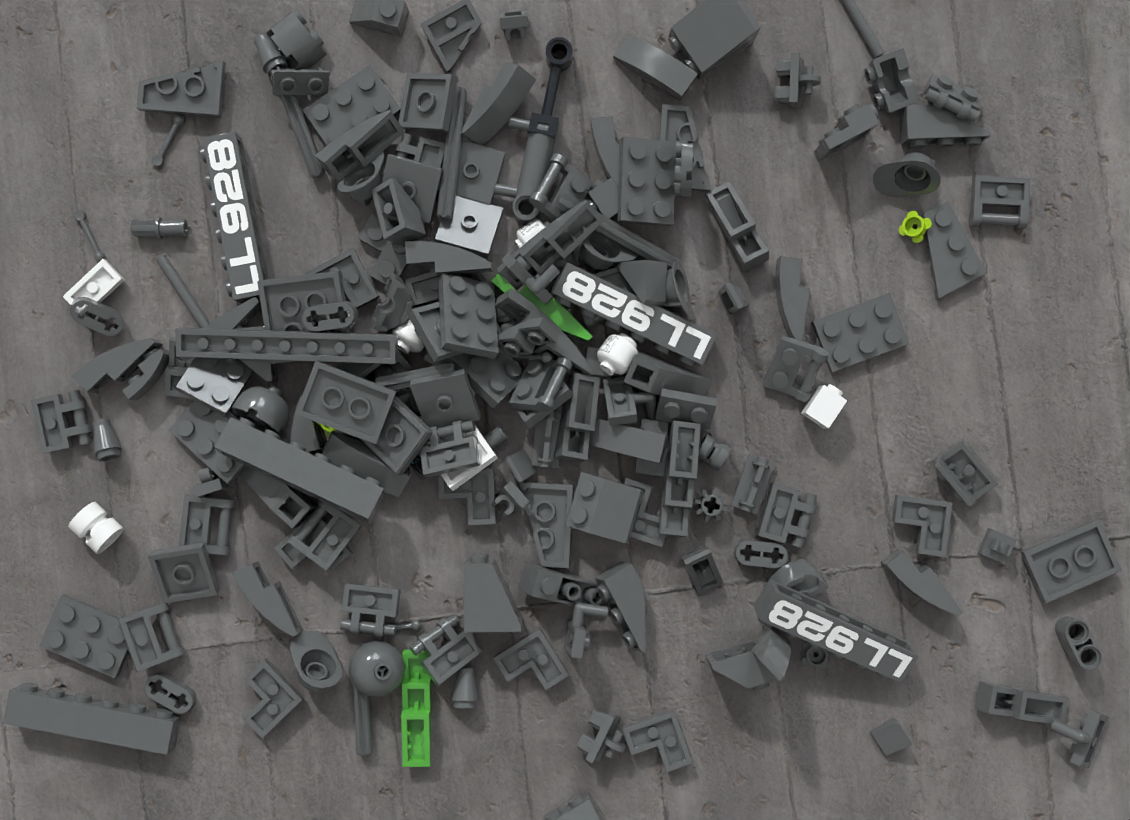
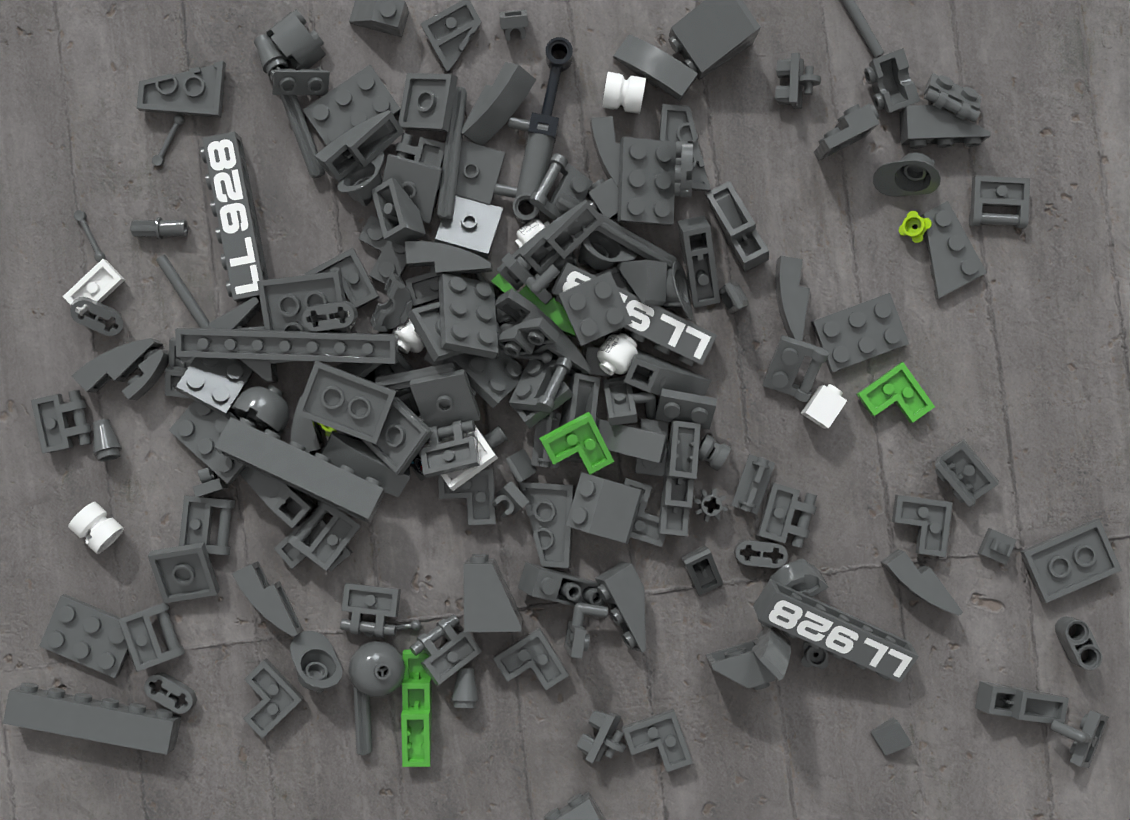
none -> bright green plate [539,412,614,474]
none -> dark grey plate [558,271,632,346]
none -> white wheel [602,72,646,114]
none -> dark grey slope [677,216,720,308]
none -> bright green plate [856,362,935,423]

